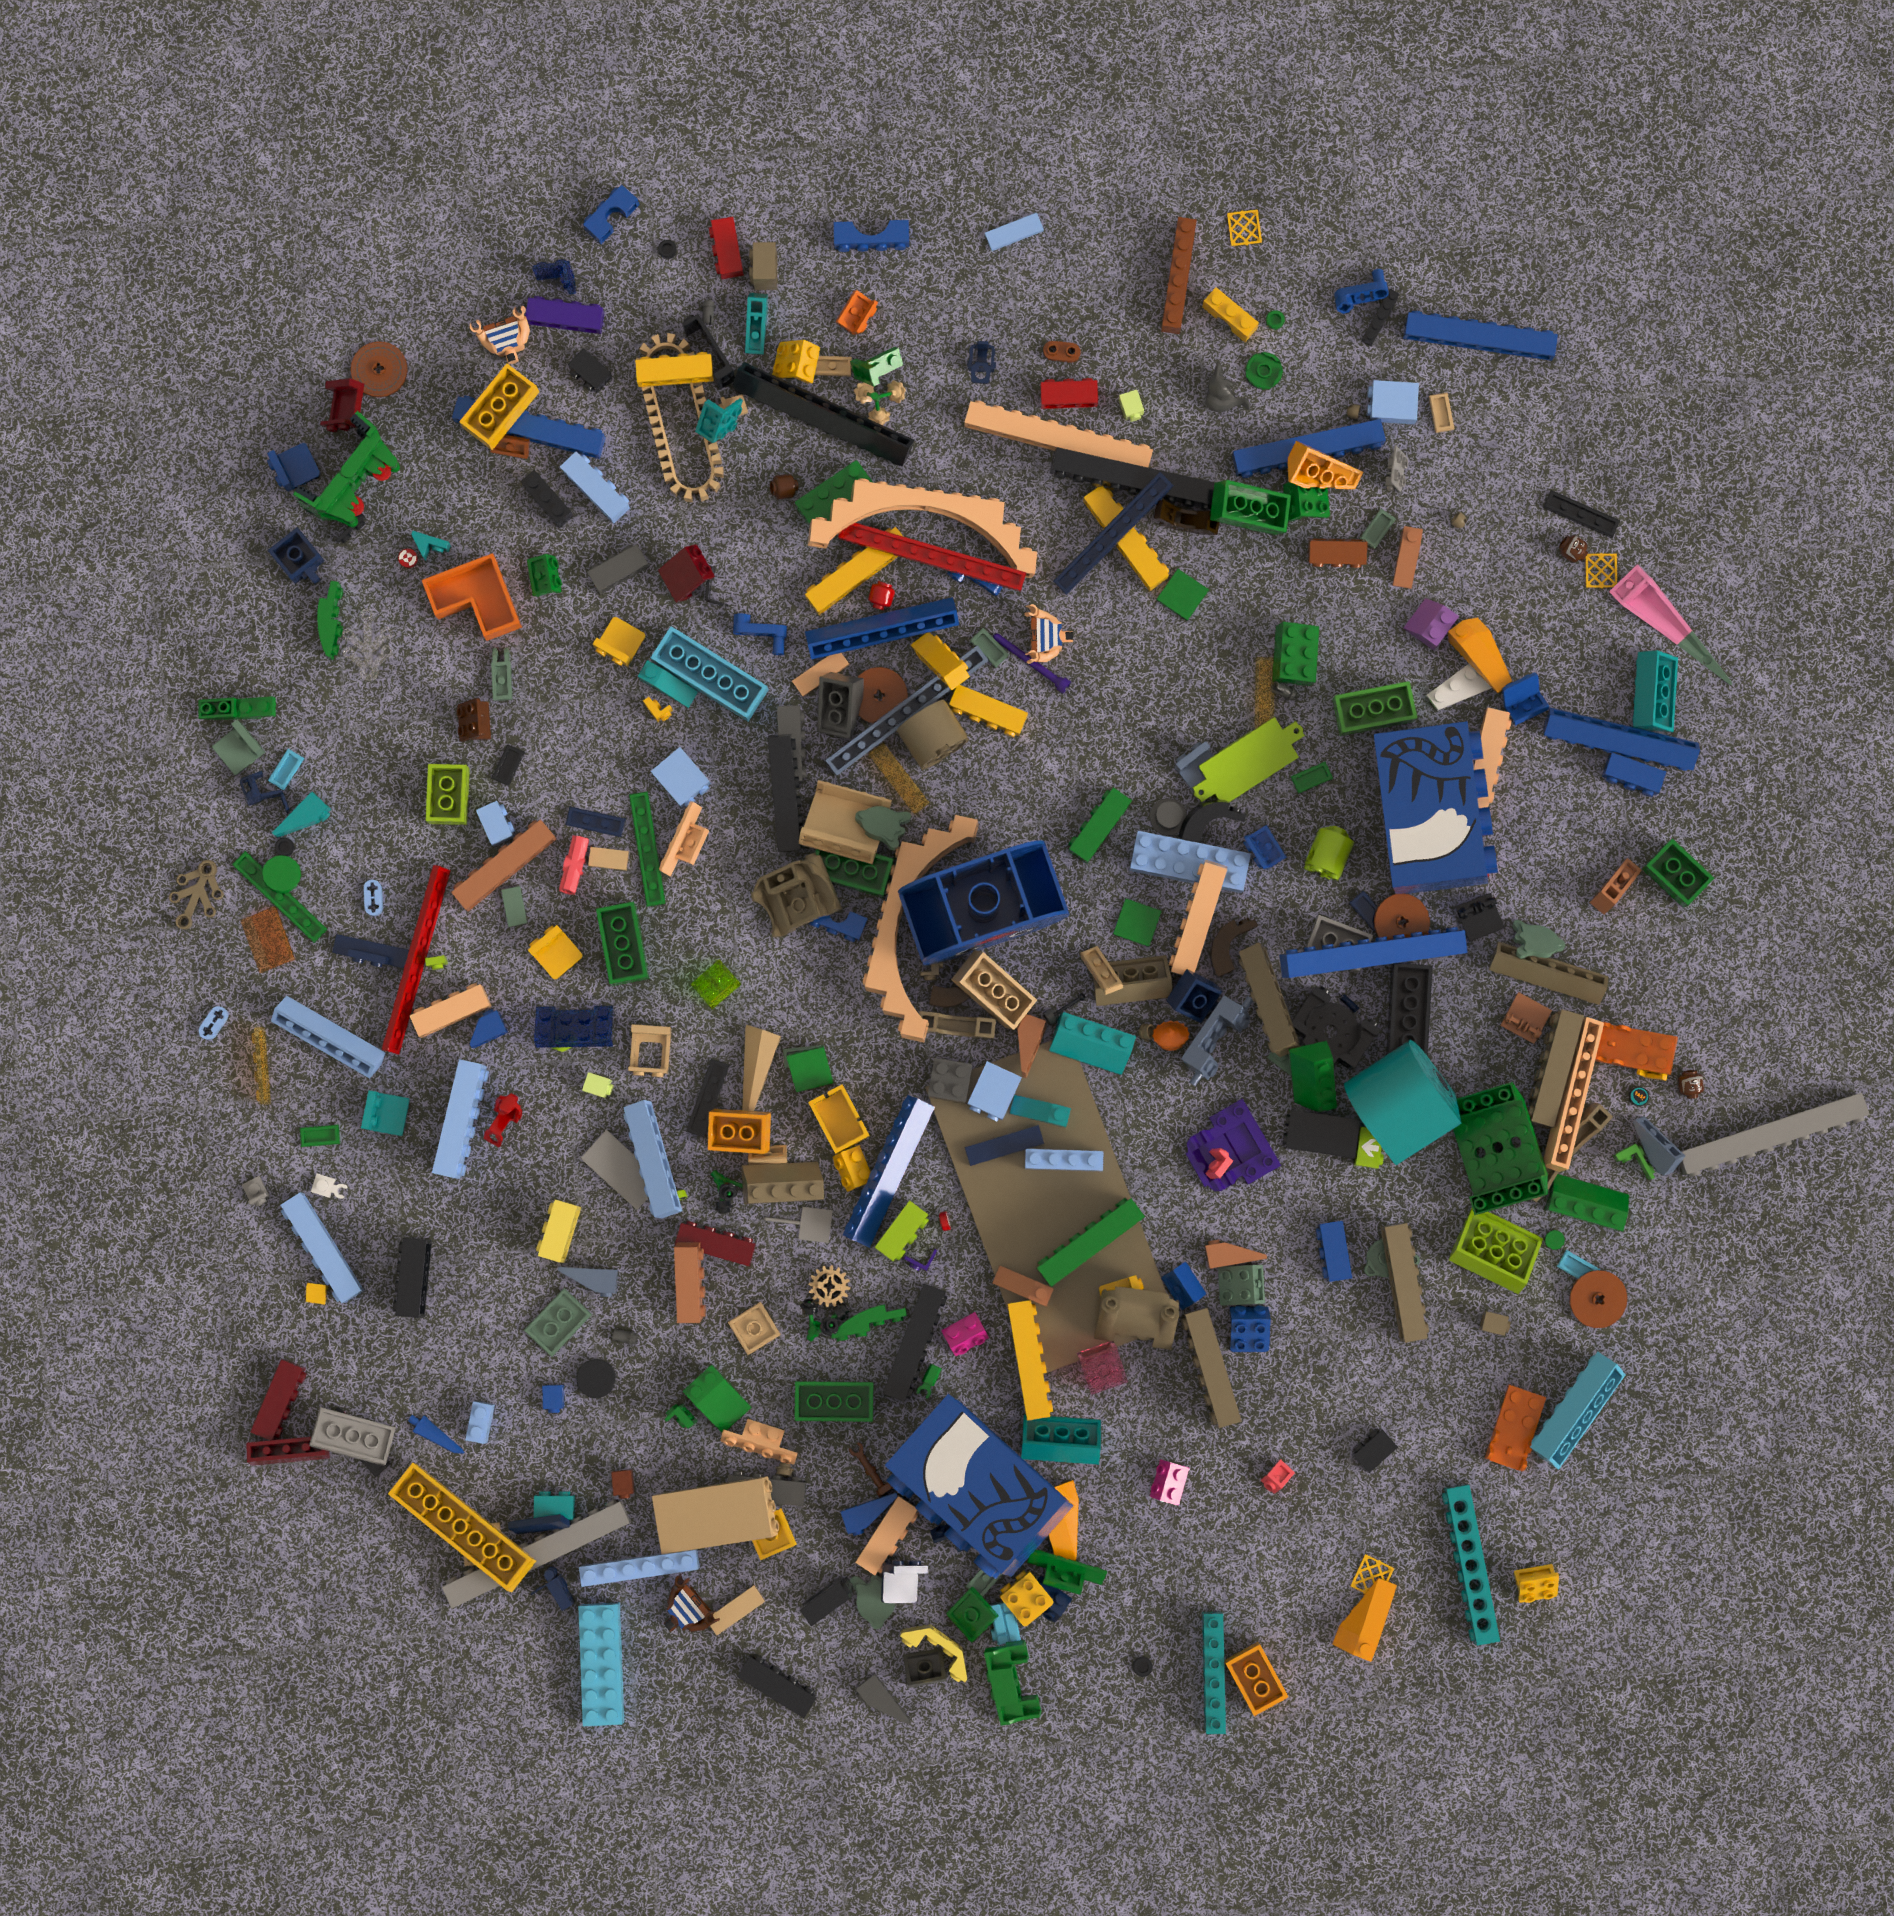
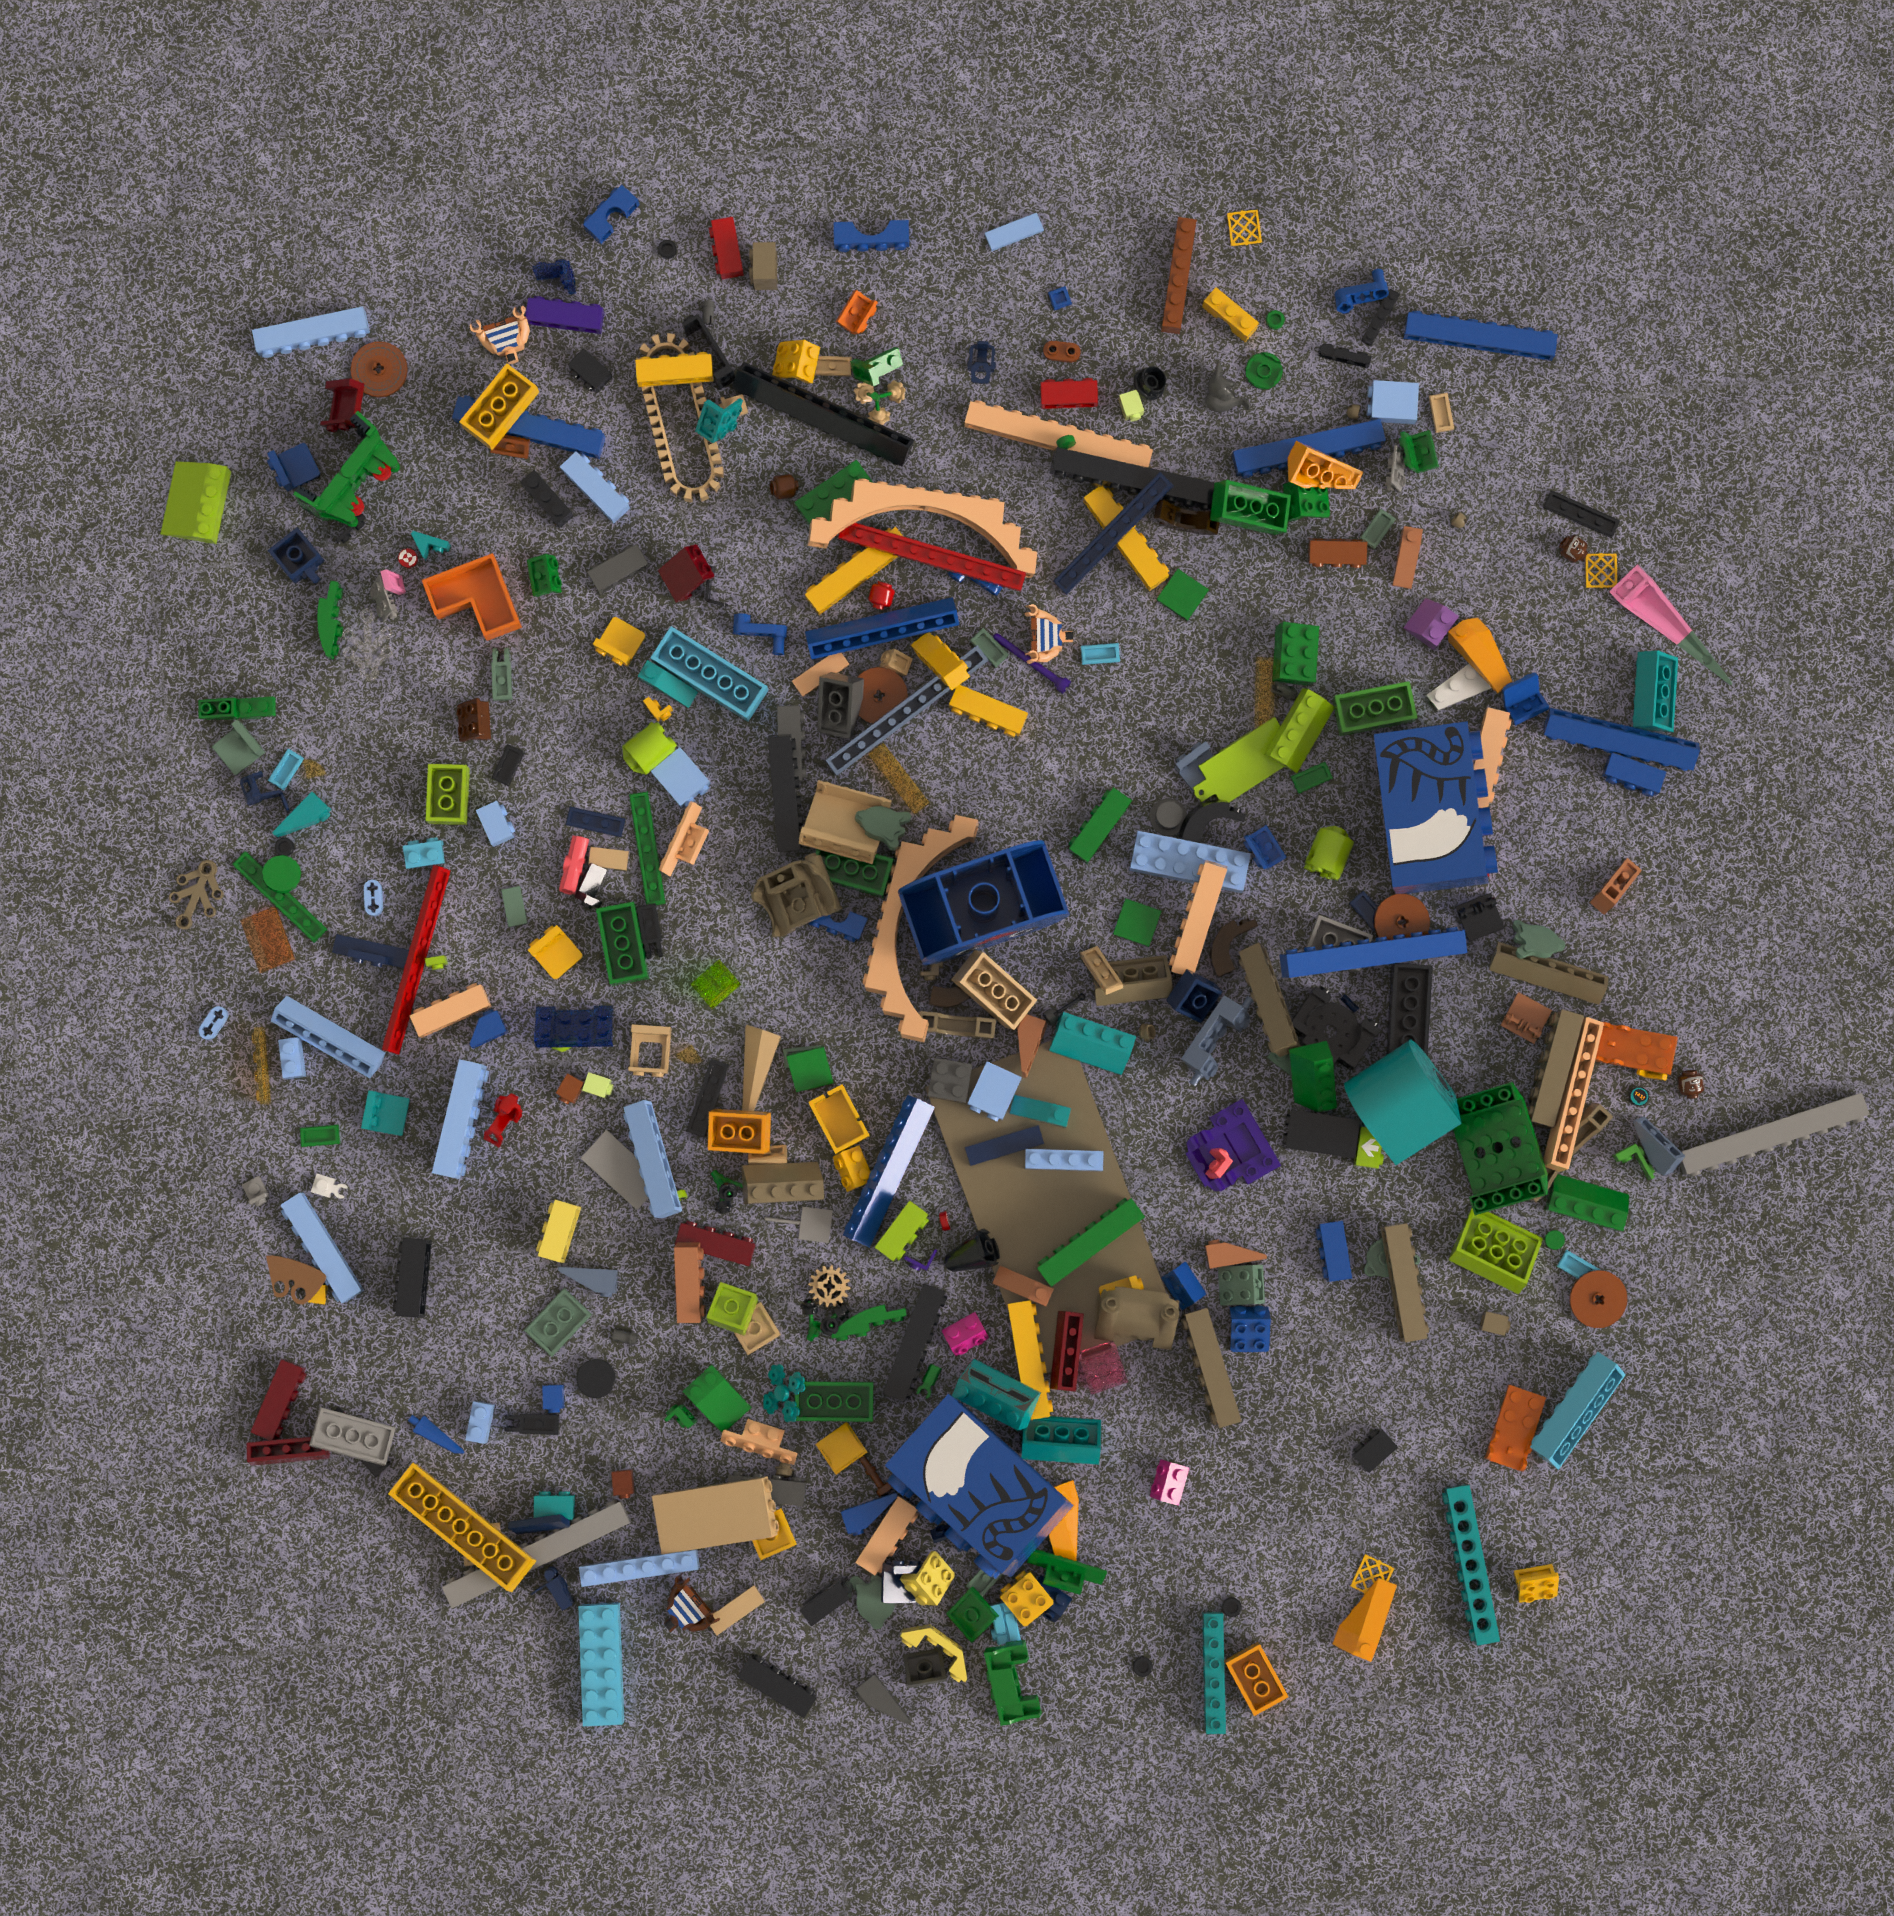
nougat brick [451,819,557,911] -> none
teal slope [745,293,768,355] -> none
dark tan brick [897,700,969,770] -> none
orange piece [1152,1020,1190,1051] -> none
coral bracket [1261,1459,1295,1494] -> none
green brick [1641,838,1714,908] -> none
none -> lime slope [161,461,231,544]
none -> light blue brick [252,306,370,358]
none -> medium nougat piece [266,1255,326,1305]
none -> light blue brick [278,1037,306,1079]
none -> clear yellow tile [303,760,327,779]
none -> light grey hinge [370,575,398,622]
none -> bright pink tile [380,569,406,595]
none -> medium azure bracket [403,838,445,869]
none -> black hinge [504,1414,560,1435]
none -> dark orange brick [556,1073,584,1104]
none -> bracket [574,863,607,909]
none -> lime cylinder [622,721,677,775]
none -> black hinge [637,903,663,959]
none -> clear yellow tile [676,1045,702,1064]
none -> lime container [706,1282,758,1336]
none -> teal plant [763,1364,805,1422]
none -> yellow piece [815,1422,868,1475]
none -> tan bracket [879,649,913,676]
none -> light yellow bracket [900,1551,955,1606]
none -> black cone [944,1229,1000,1272]
none -> teal slope [952,1359,1041,1430]
none -> blue tile [1048,286,1072,311]
none -> dark red brick [1050,1311,1084,1392]
none -> green tile [1056,435,1076,449]
none -> medium azure tile [1081,643,1120,665]
none -> black piece [1133,366,1166,401]
none -> black tile [1222,1597,1242,1617]
none -> lime slope [1264,688,1335,773]
none -> black hinge [1318,344,1372,368]
none -> green bracket [1399,430,1439,474]

